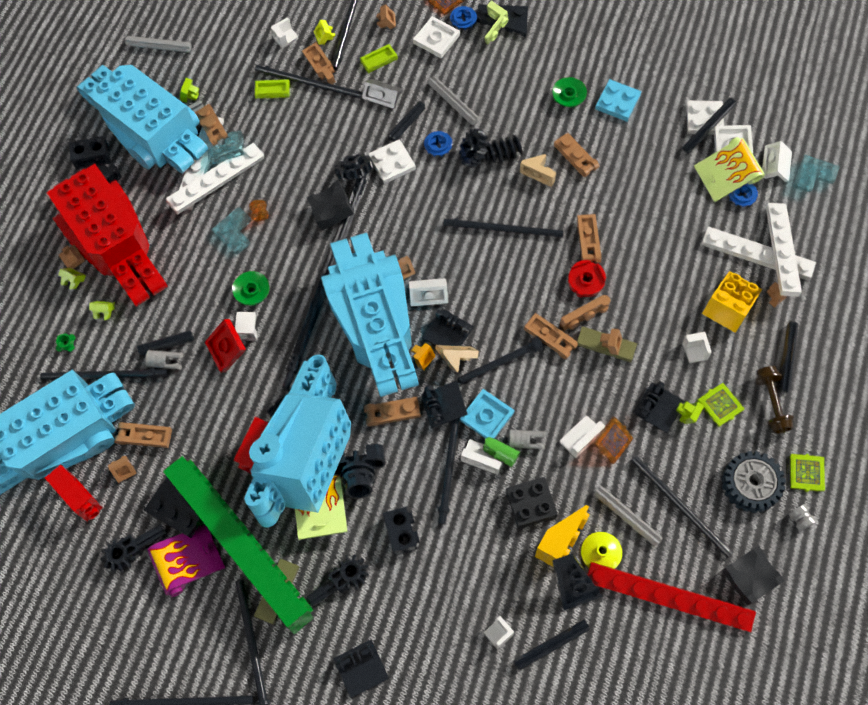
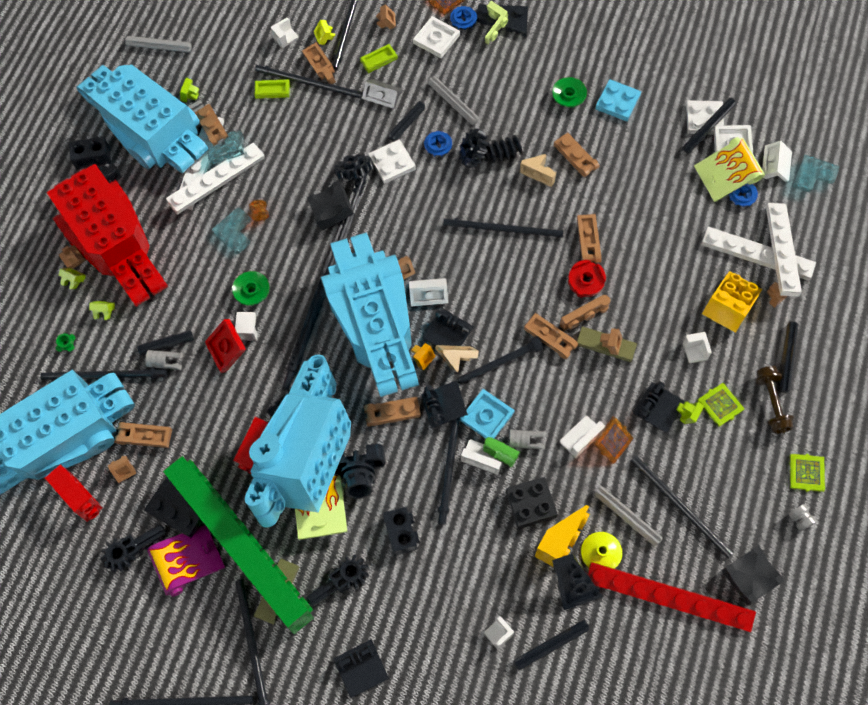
wheel [722,451,786,513] -> none

